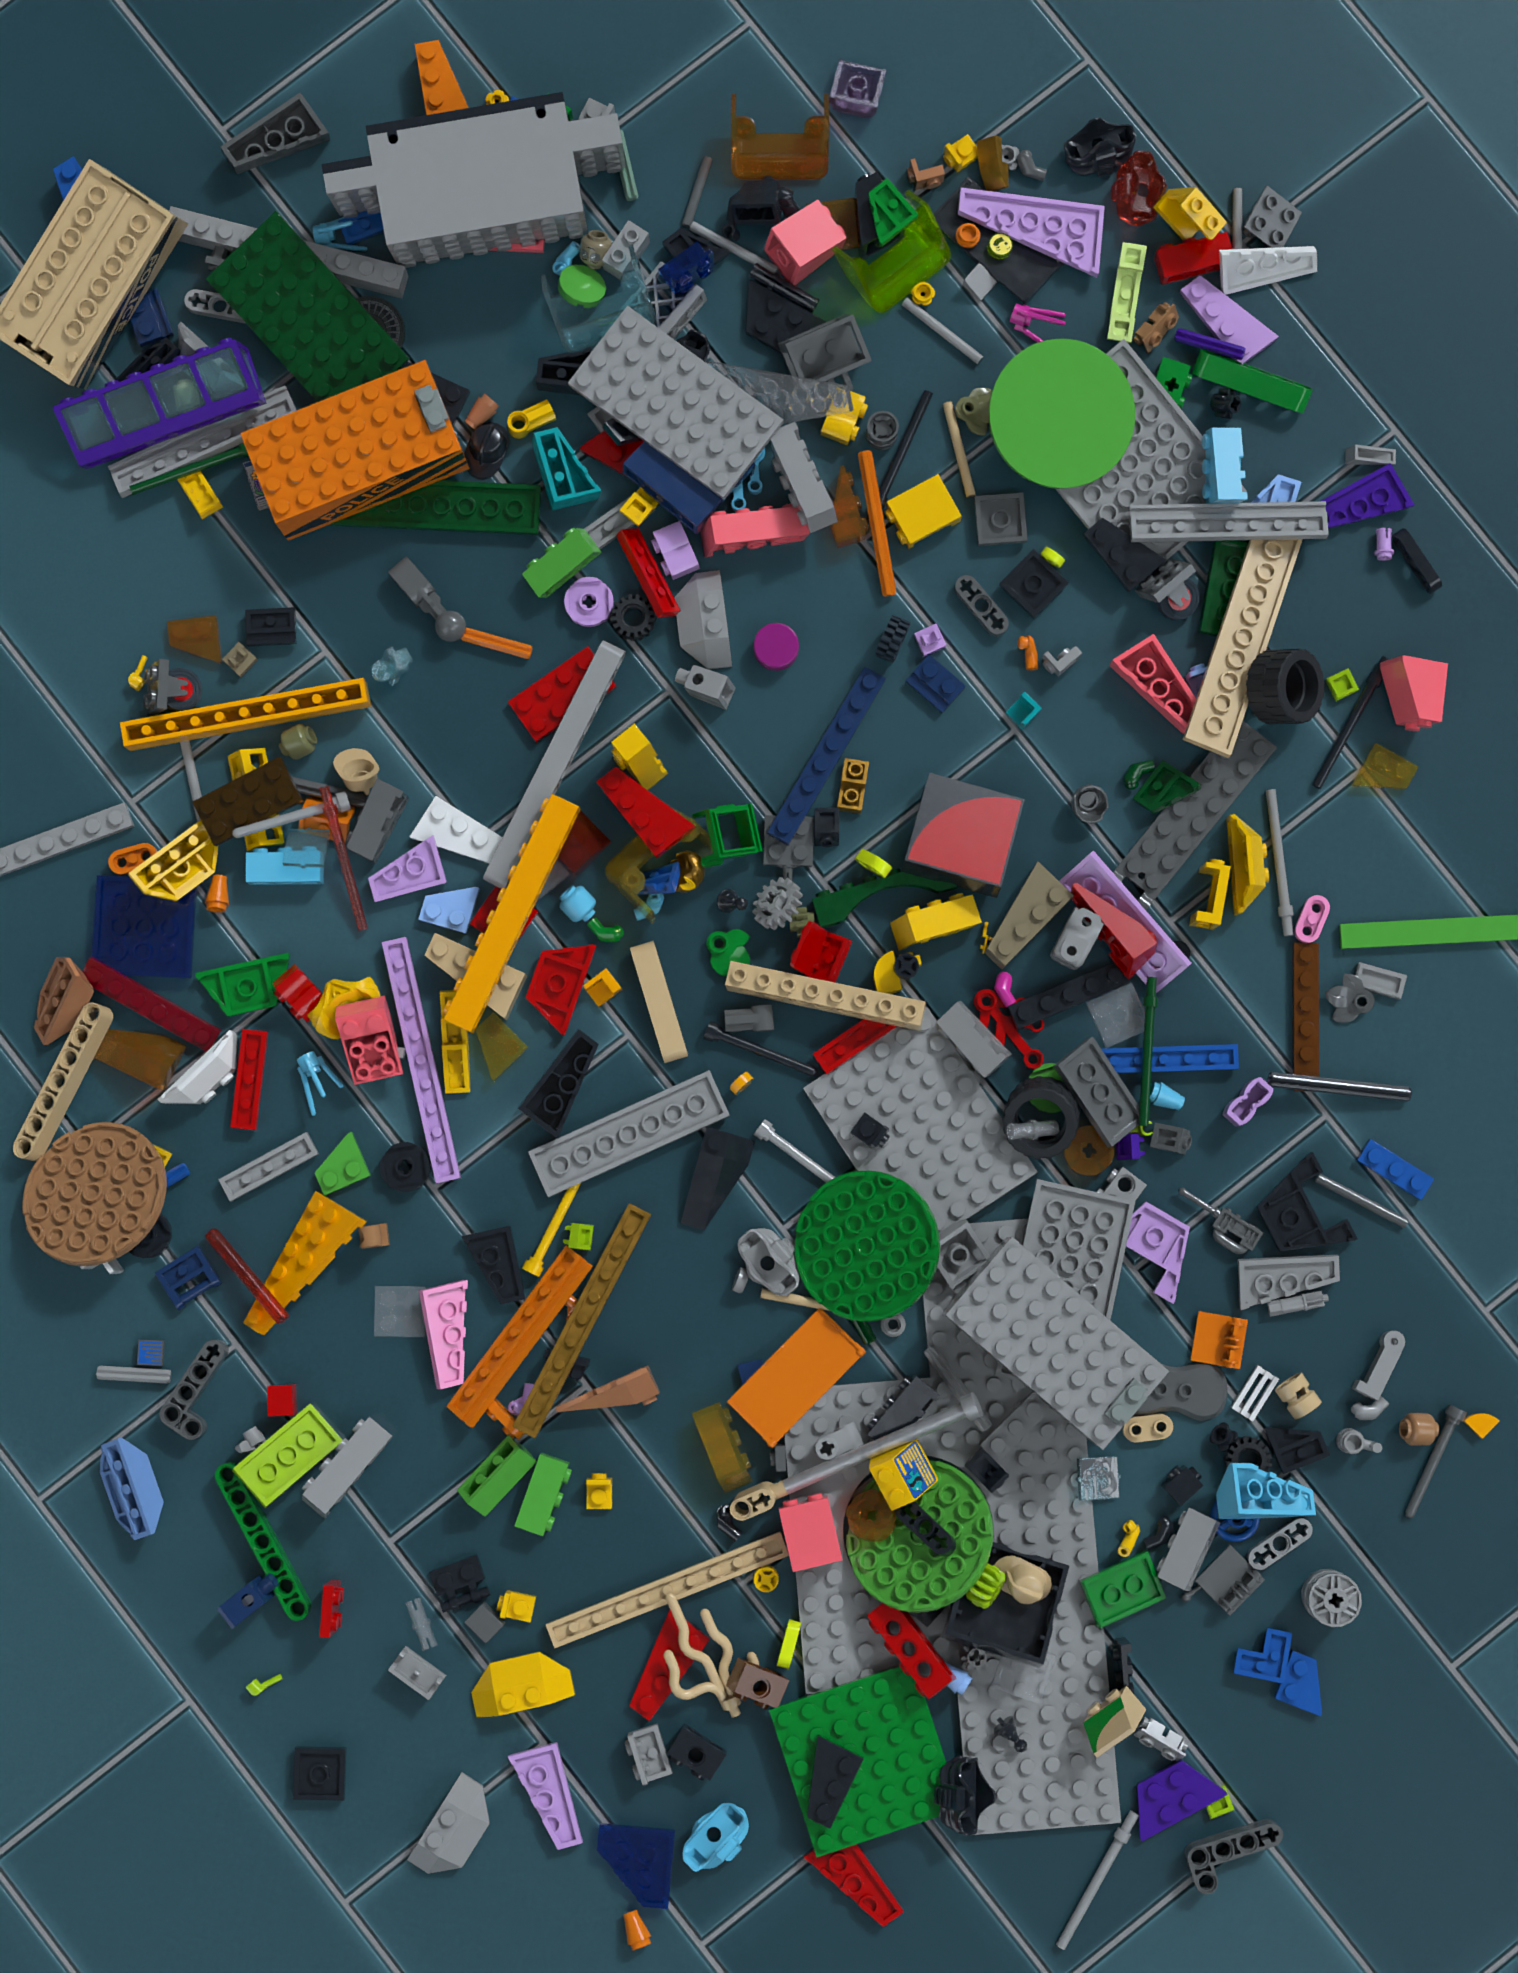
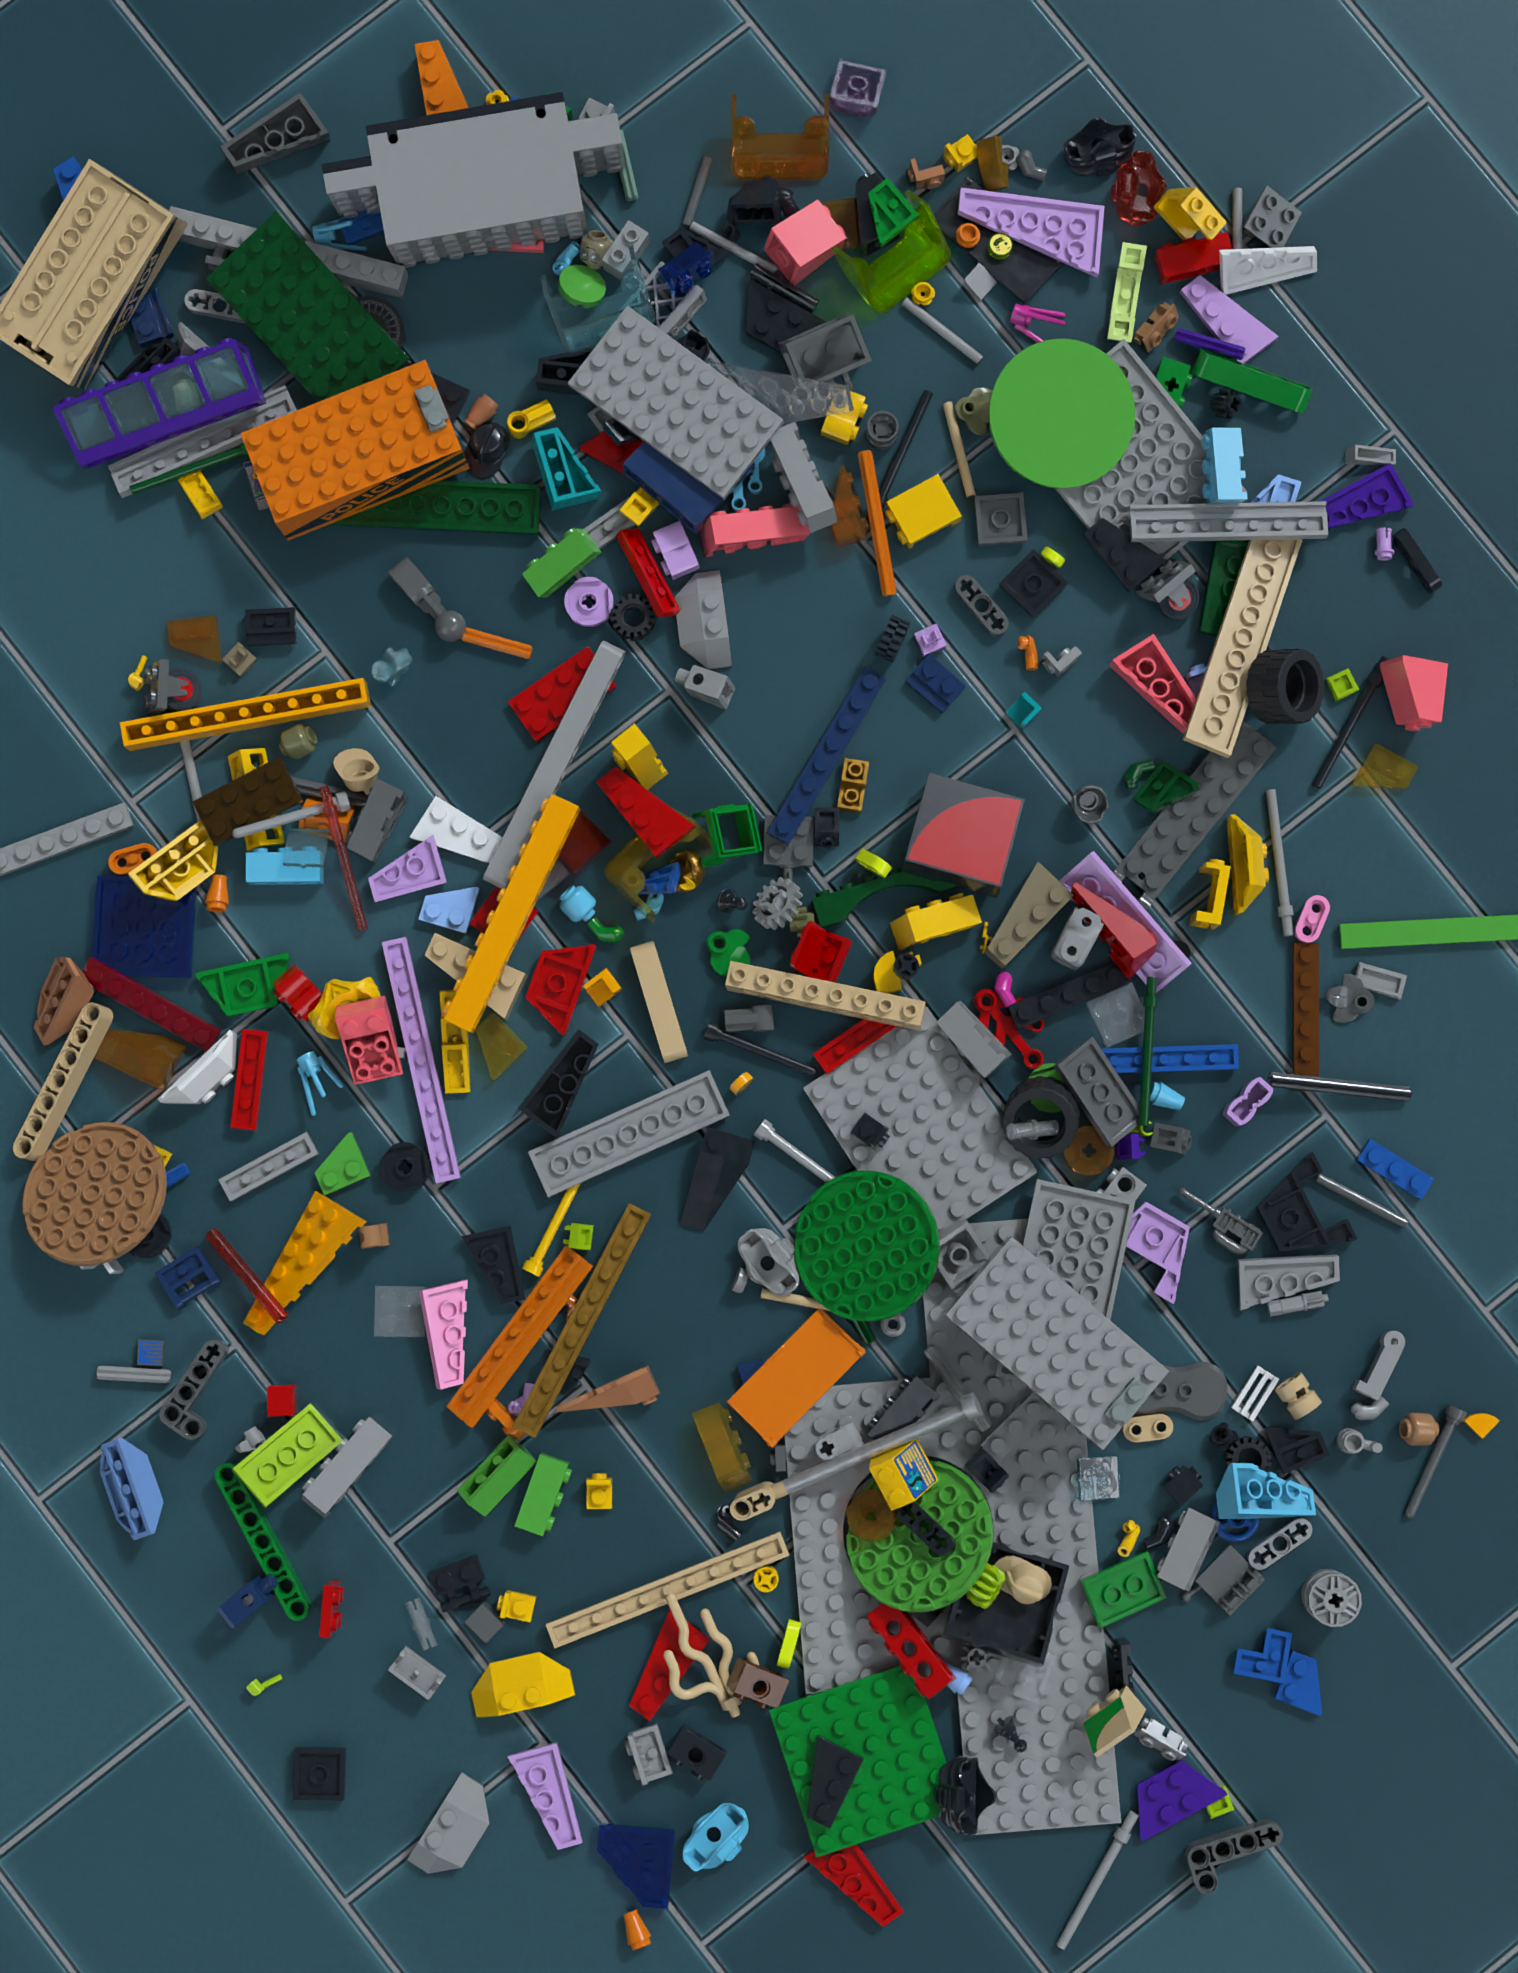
magenta head [754,623,799,671] -> none
coral slope [779,1493,843,1572] -> none
orange hinge [1190,1311,1248,1369] -> none

